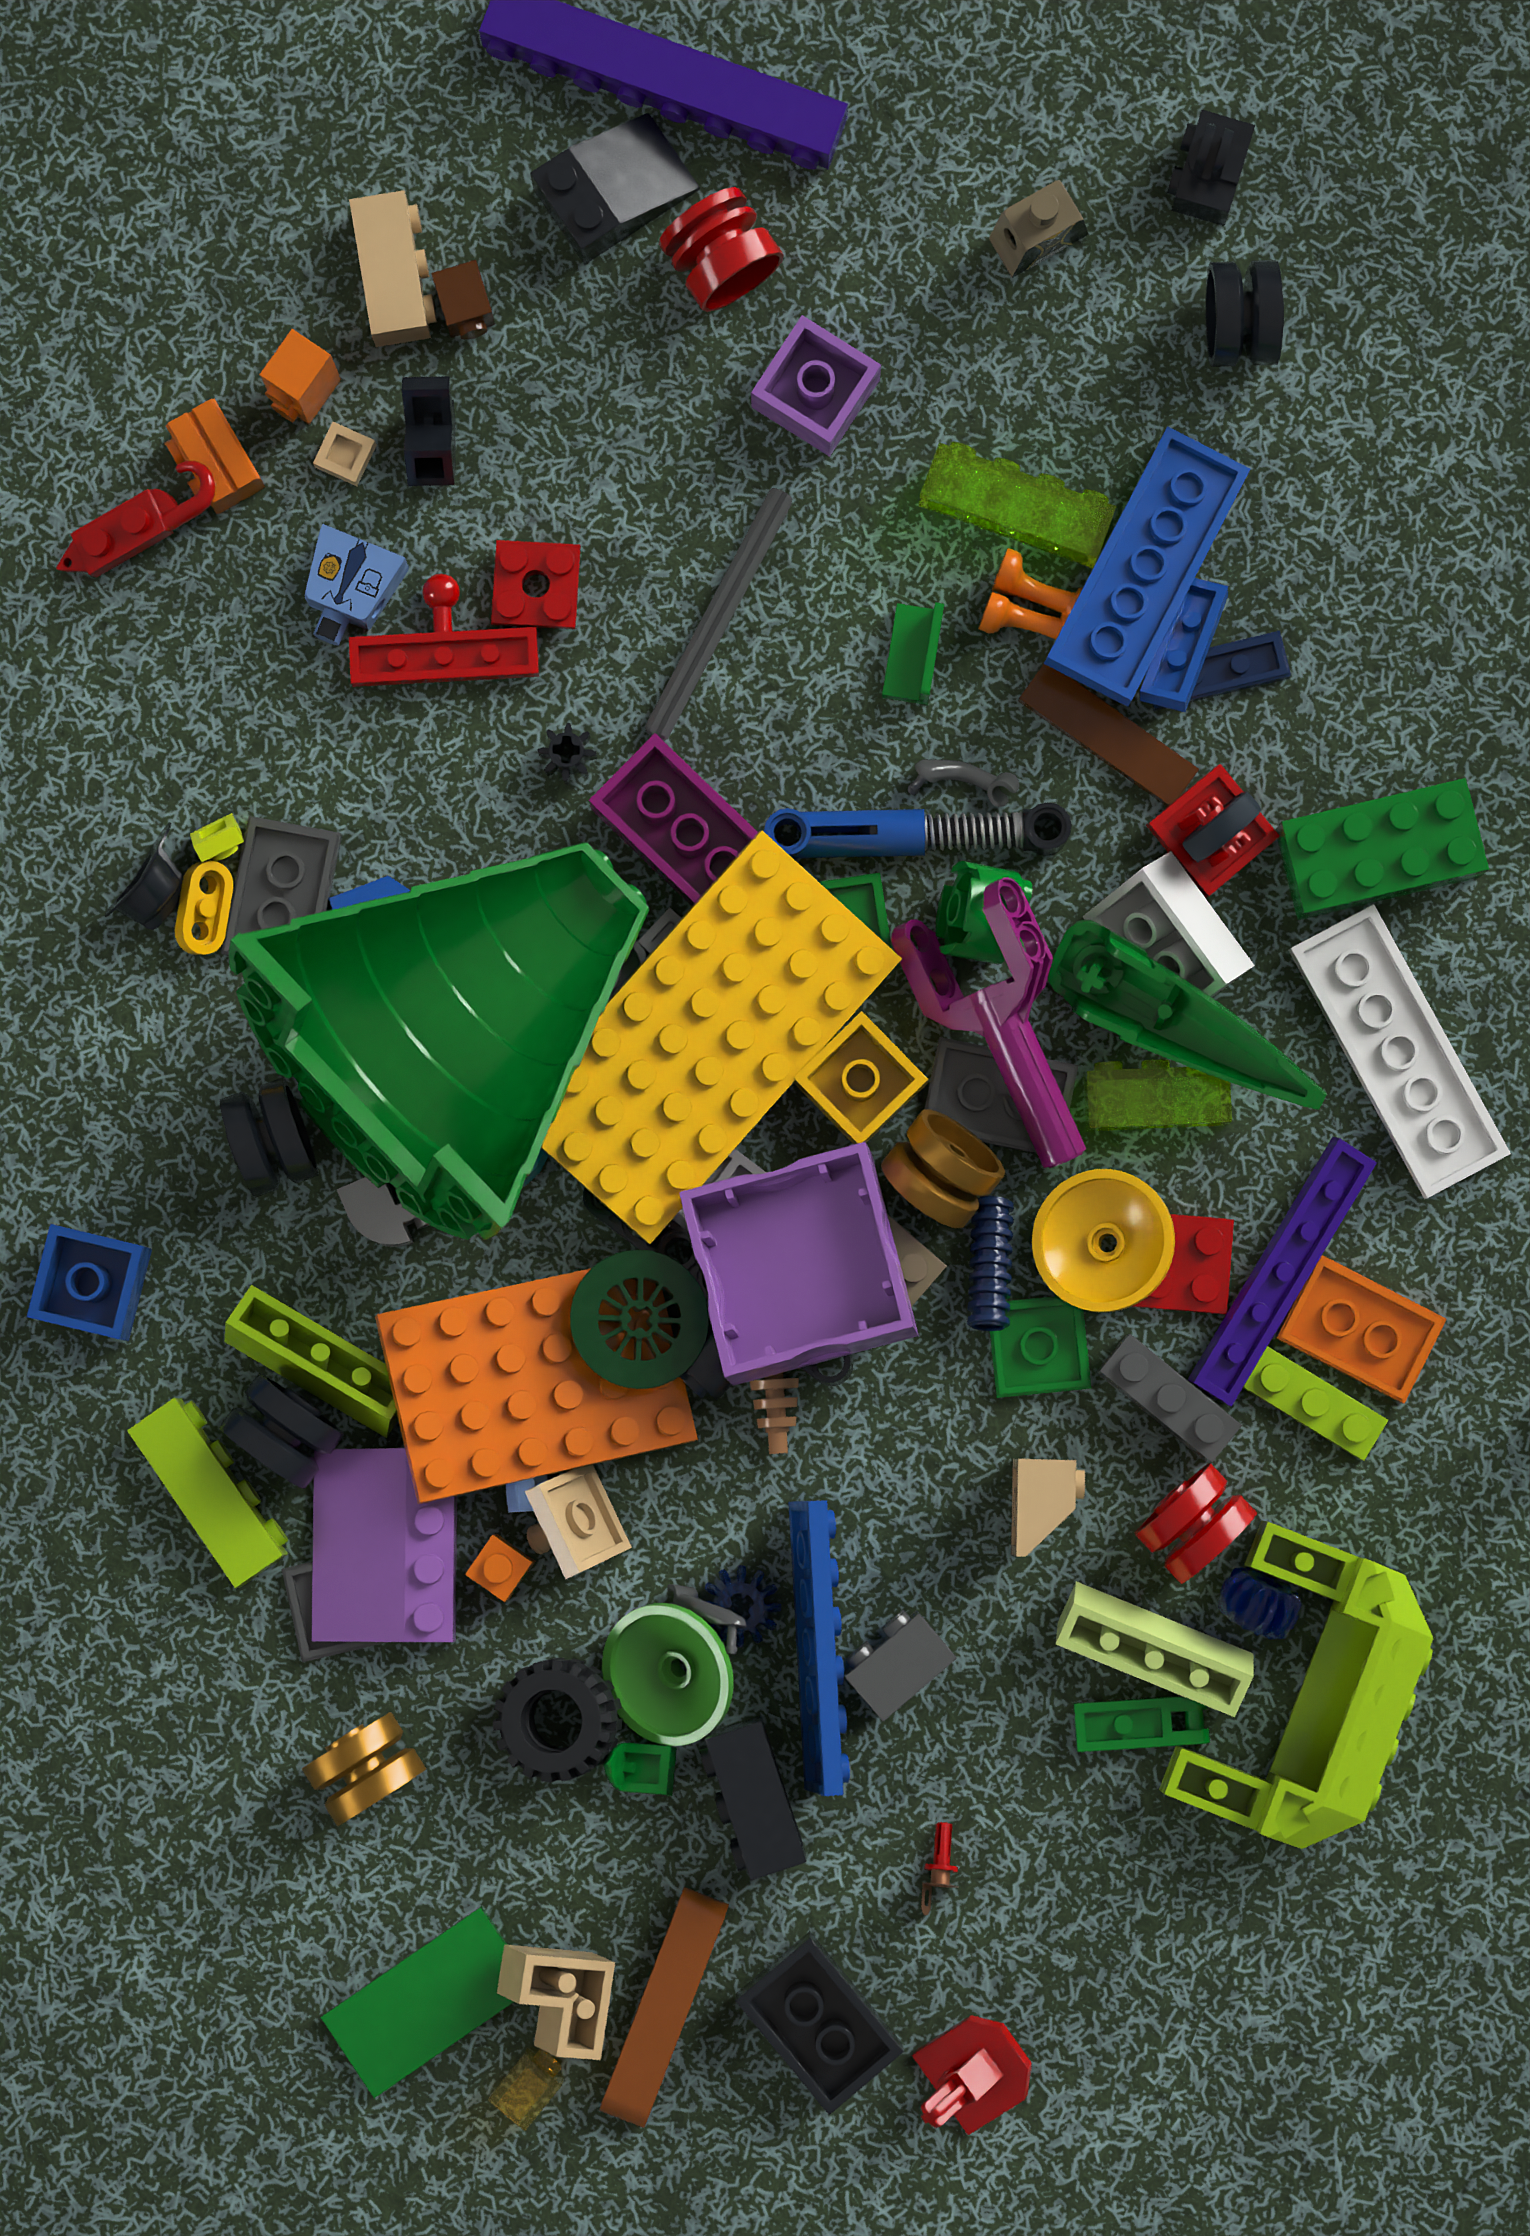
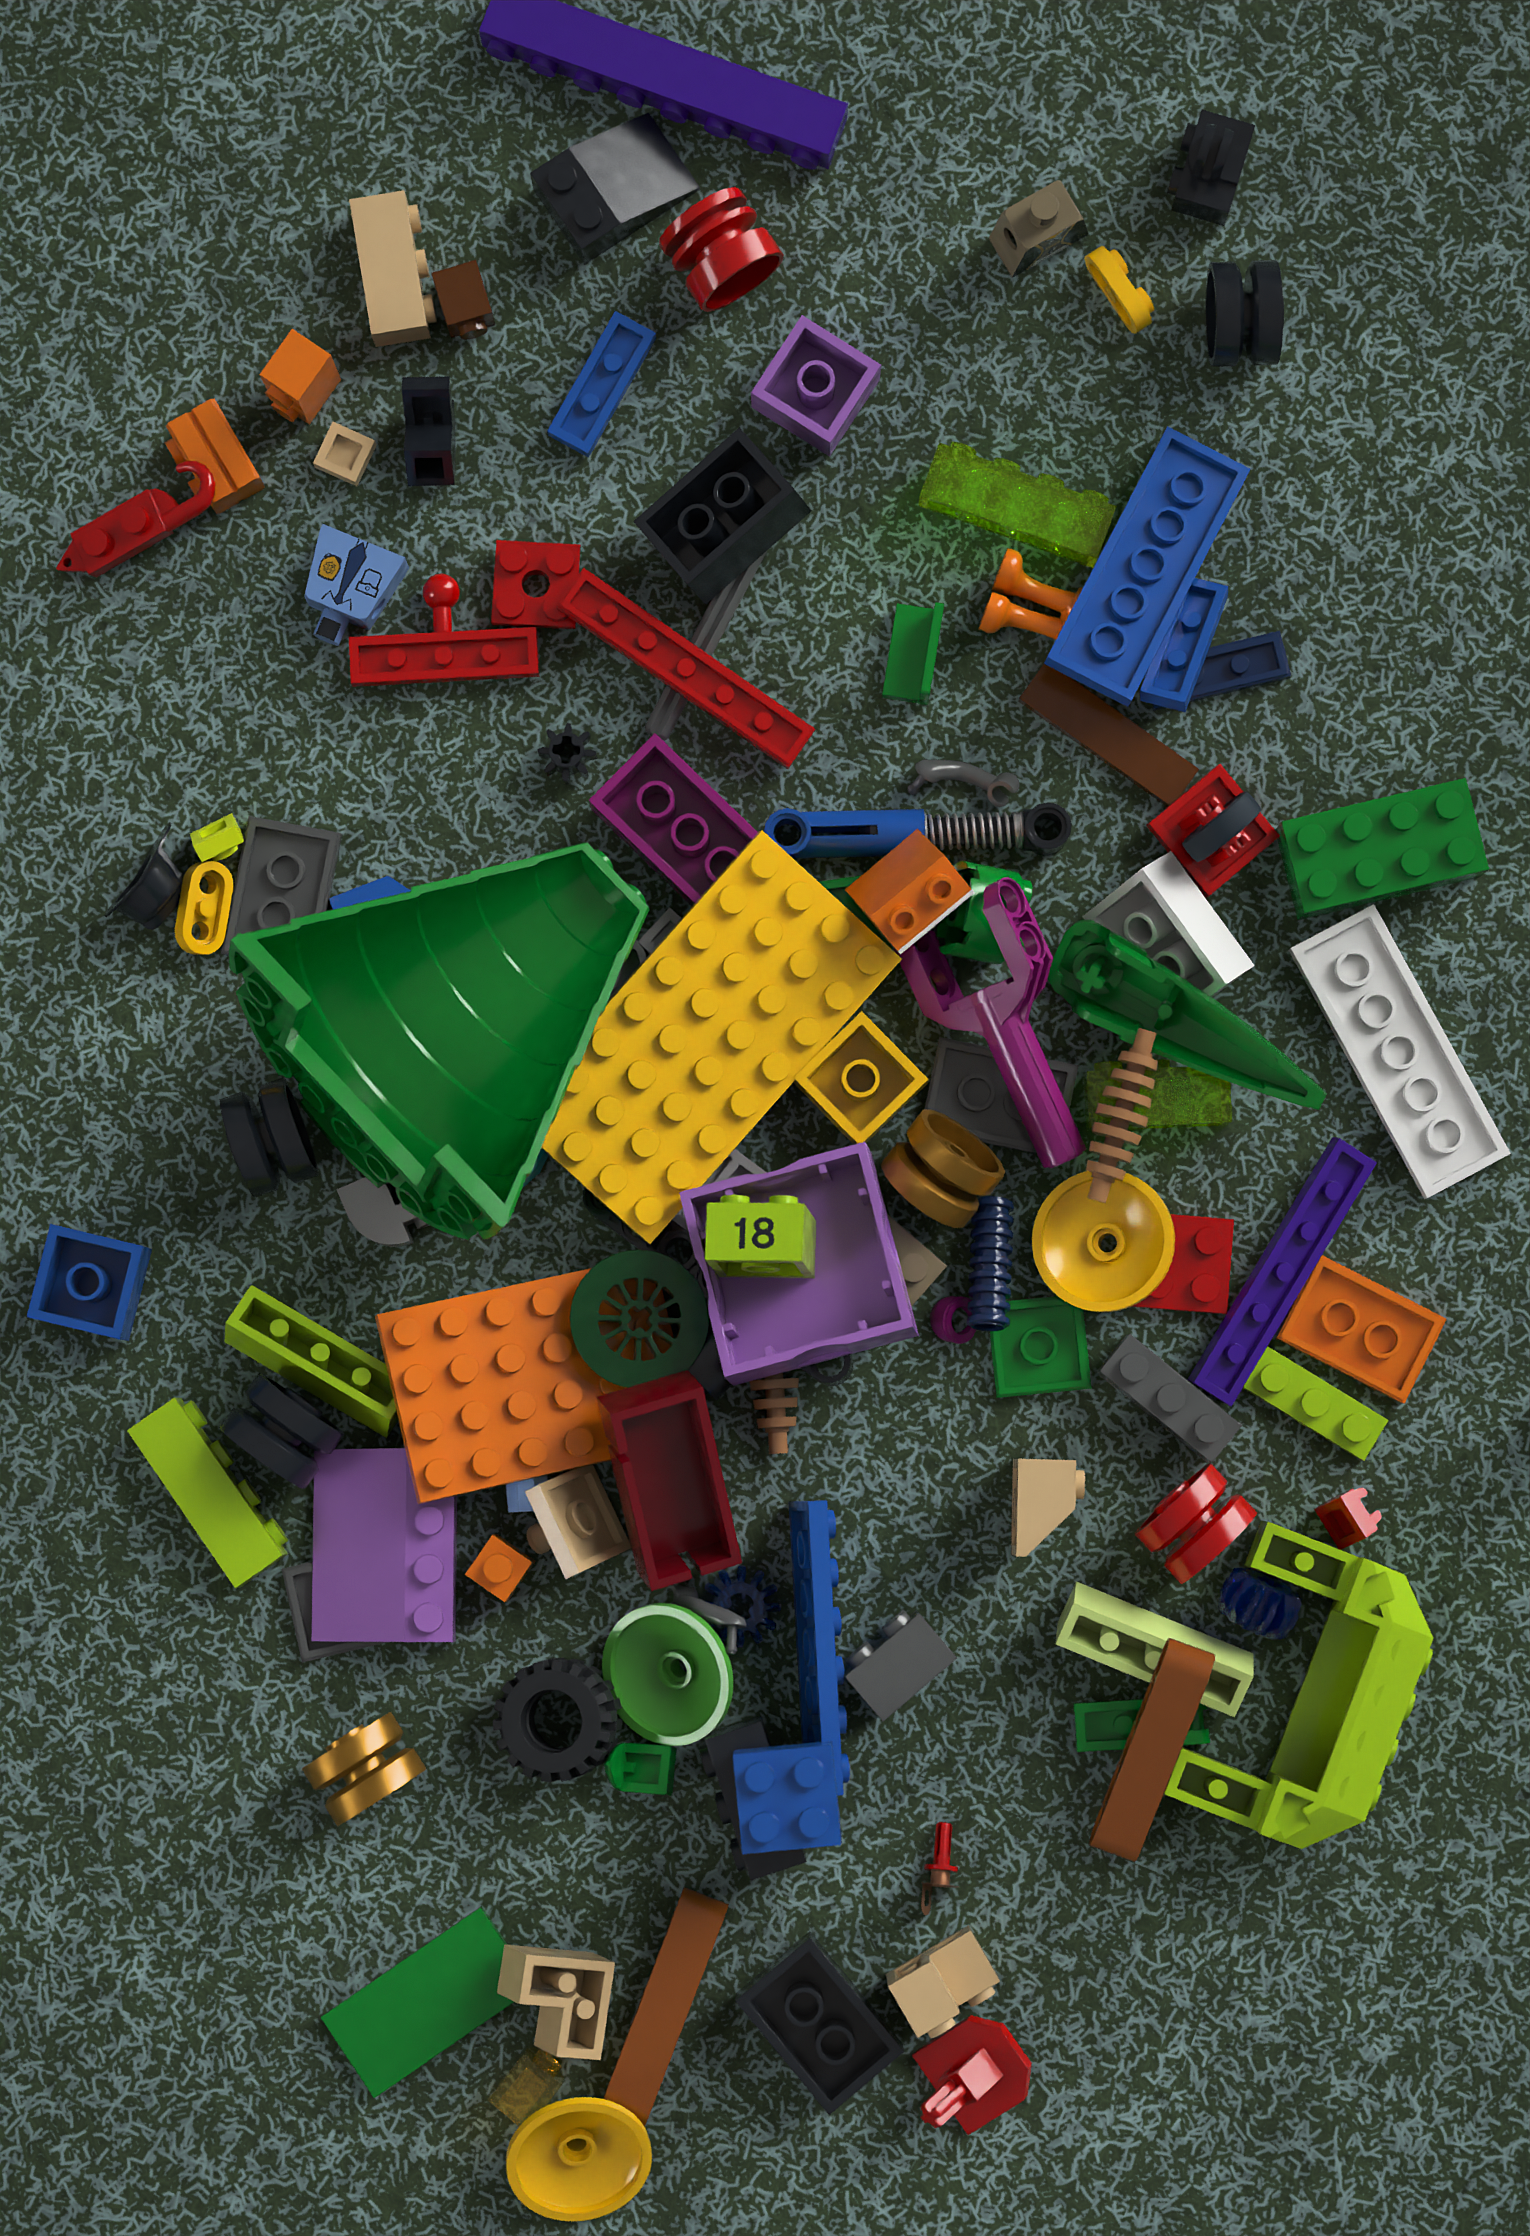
none -> yellow dish [506,2097,652,2221]
none -> blue plate [547,311,656,458]
none -> red tile [557,567,816,769]
none -> dark red piece [596,1370,742,1591]
none -> black brick [633,427,811,605]
none -> lime brick [705,1195,817,1278]
none -> blue brick [733,1741,842,1854]
none -> orange piece [845,829,974,955]
none -> tan brick [886,1925,1000,2038]
none -> magenta piece [930,1296,976,1344]
none -> yellow plate [1084,246,1155,334]
none -> medium nougat piece [1086,1028,1158,1203]
none -> dark orange beam [1089,1638,1215,1862]
none -> red tile [1314,1487,1382,1550]

